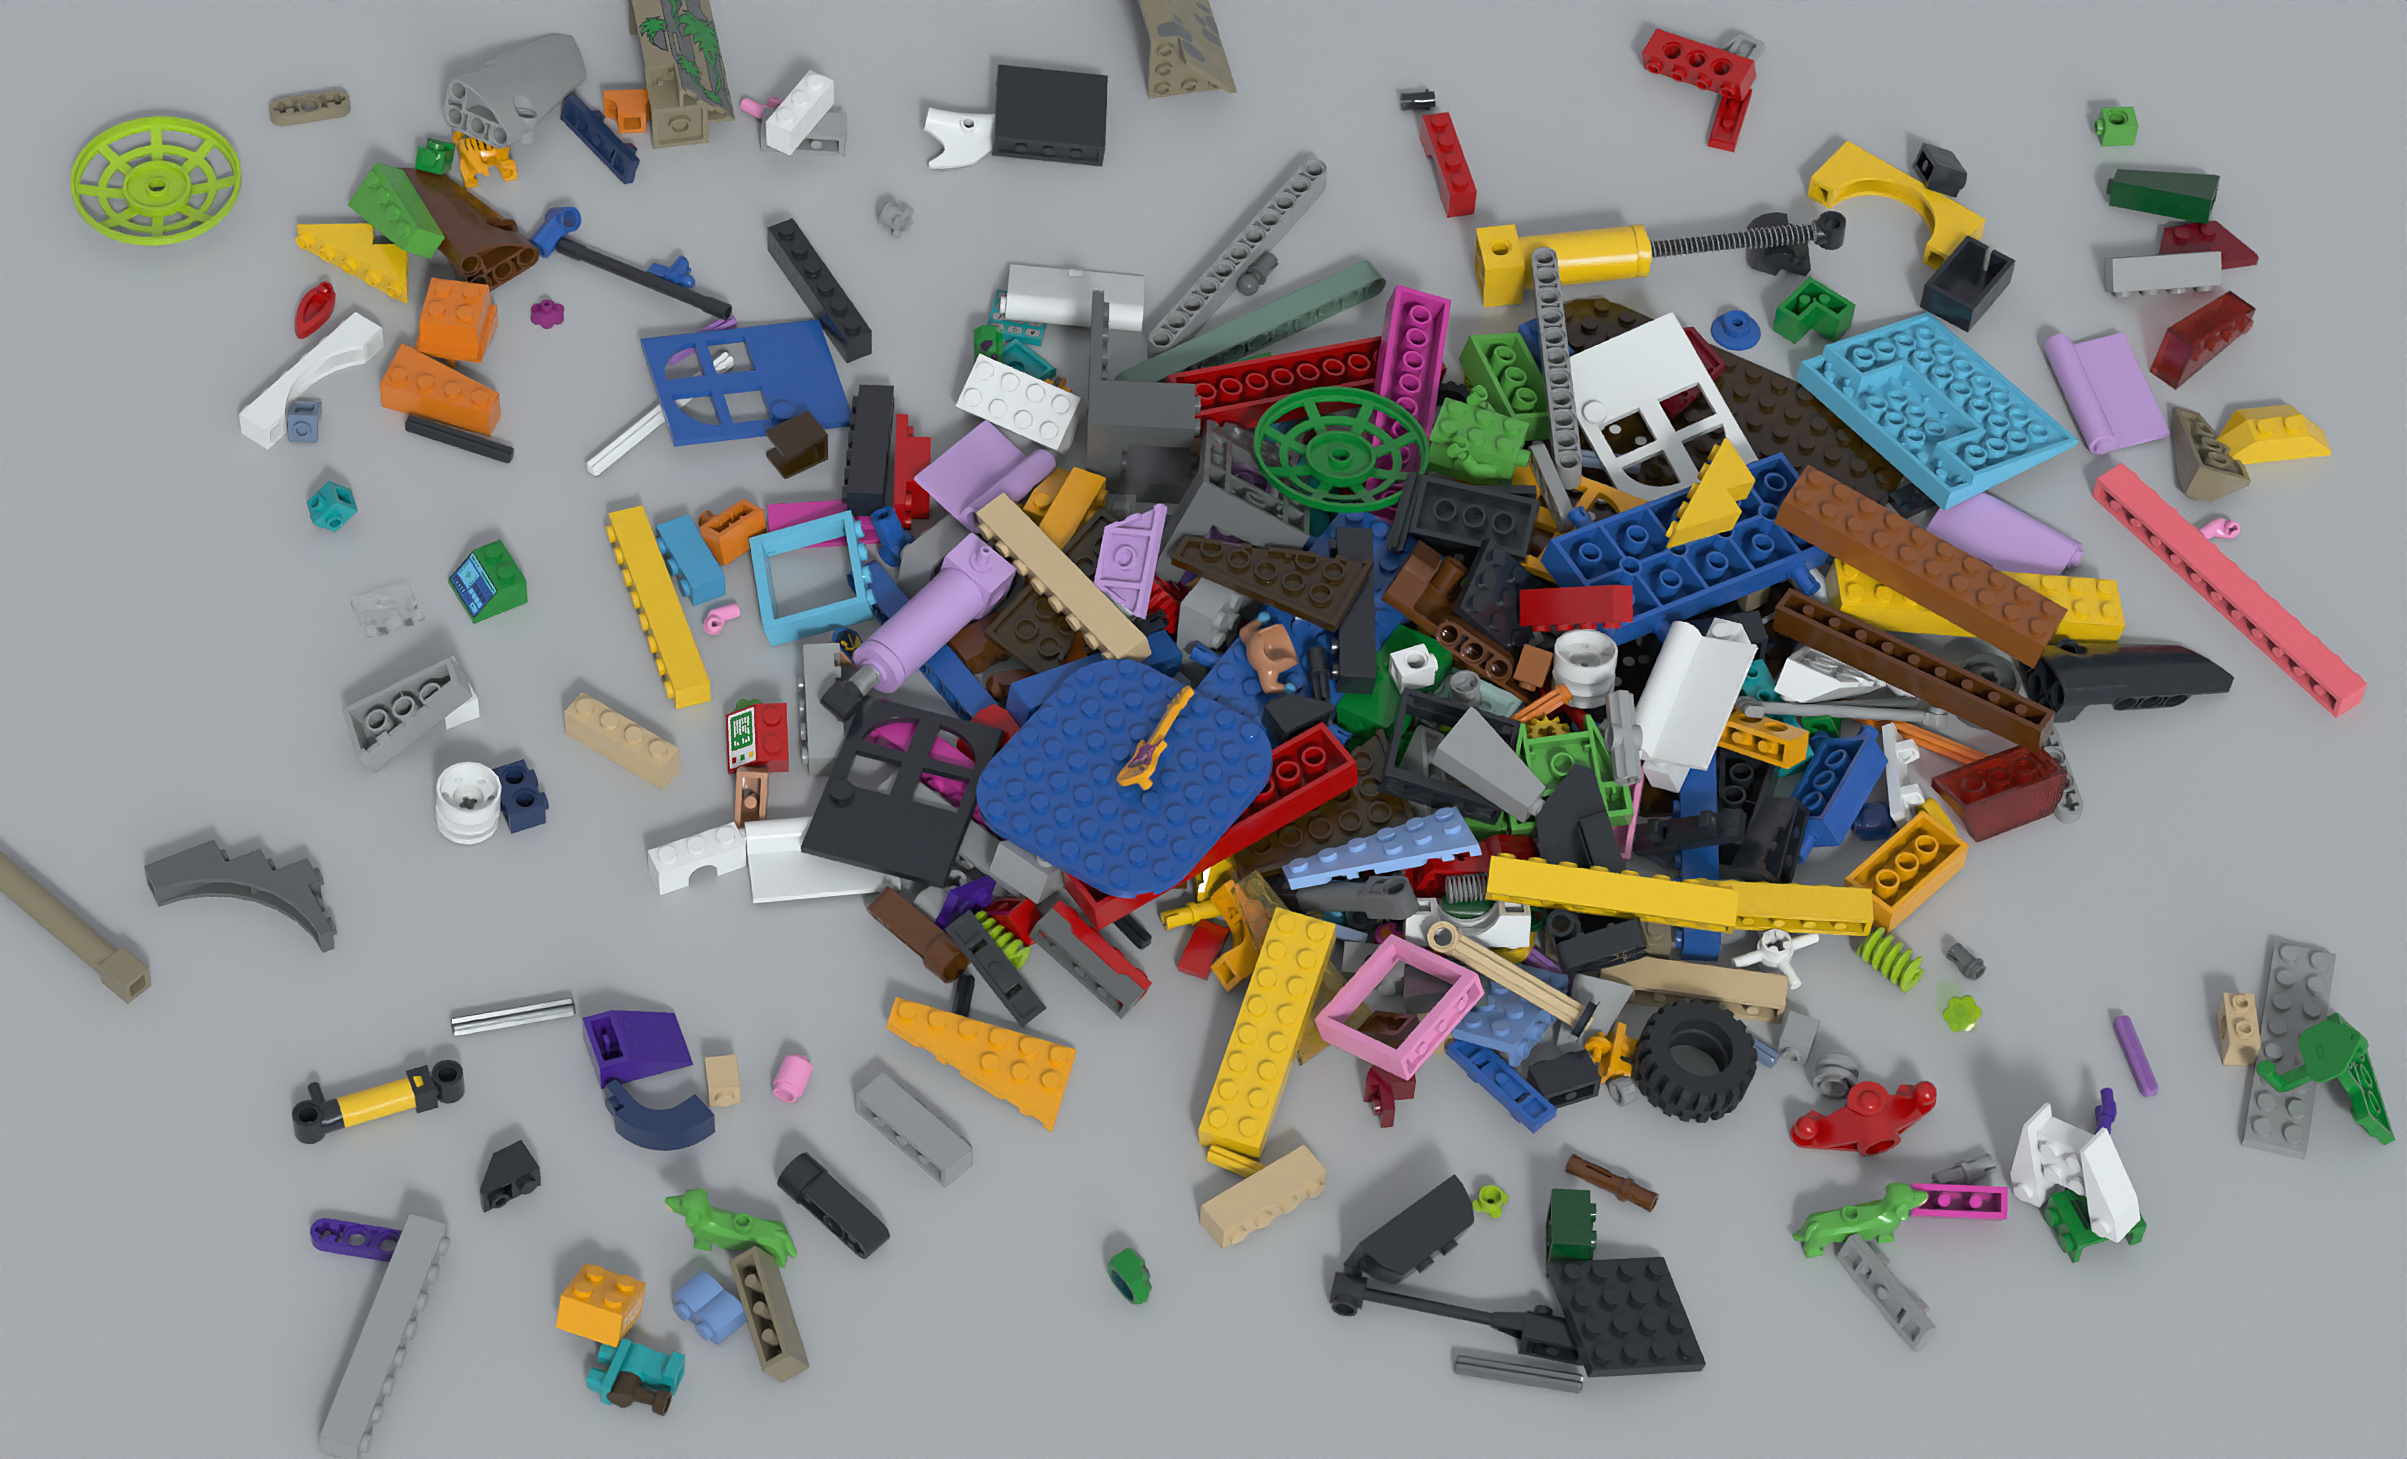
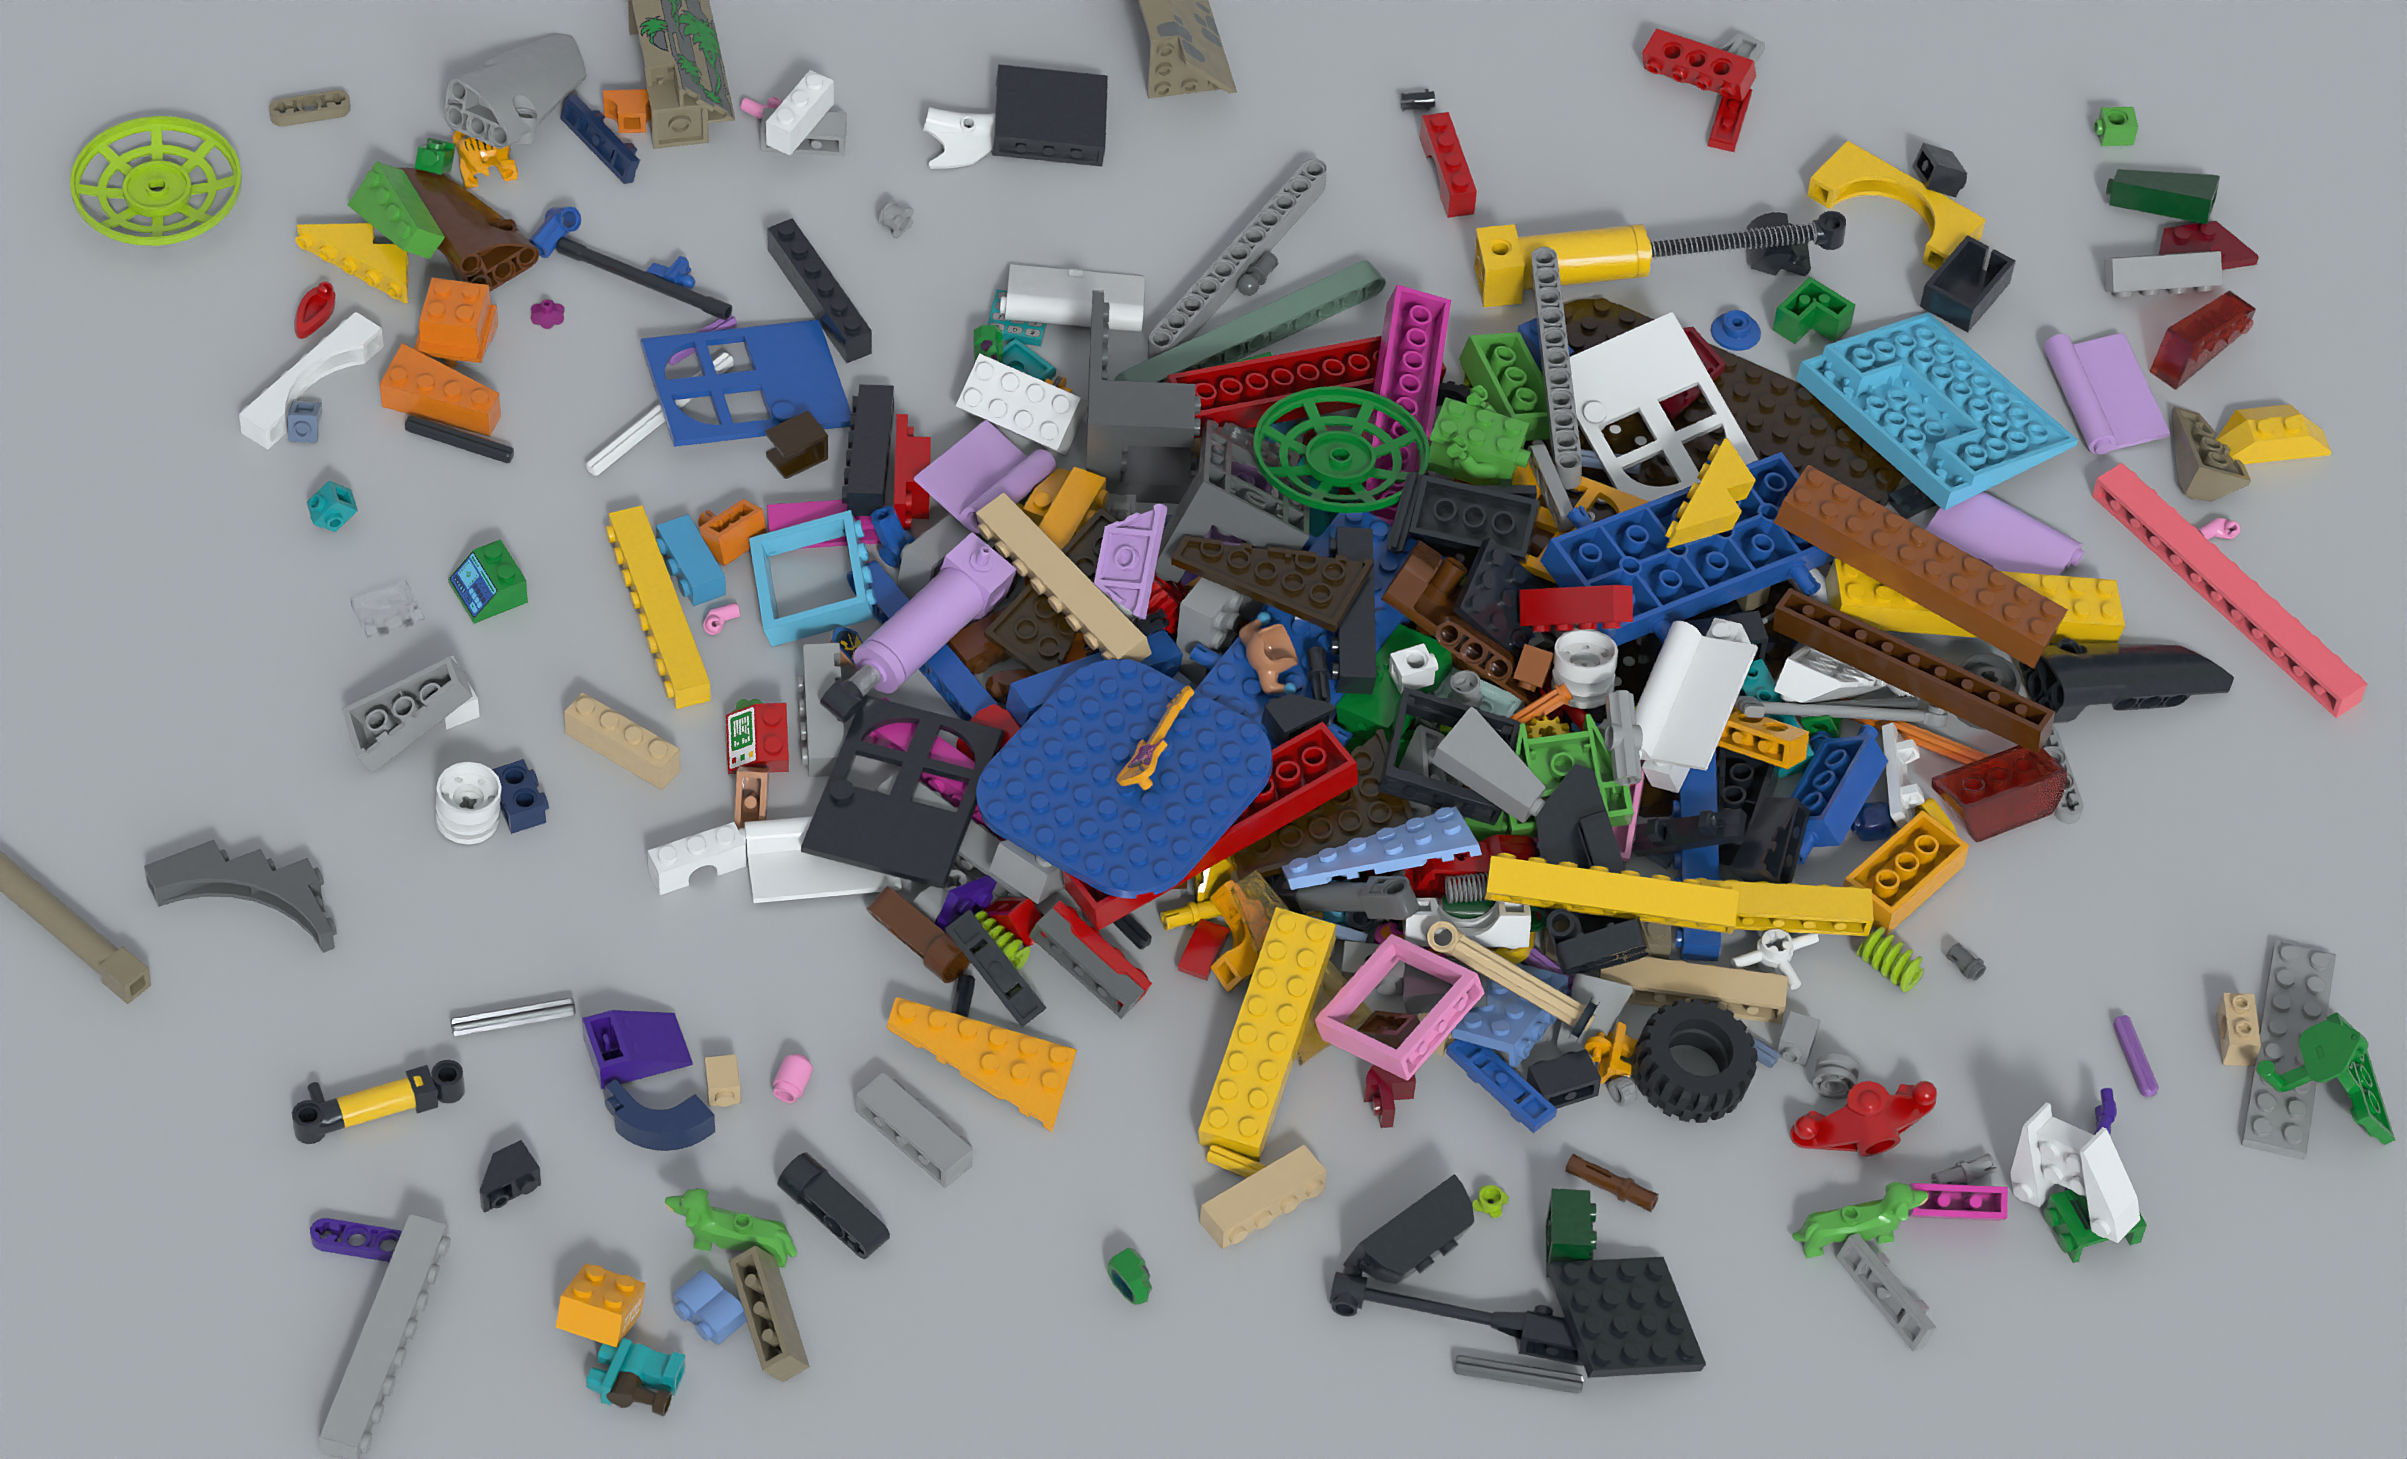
clear neon green plant [1942,995,1982,1032] -> none

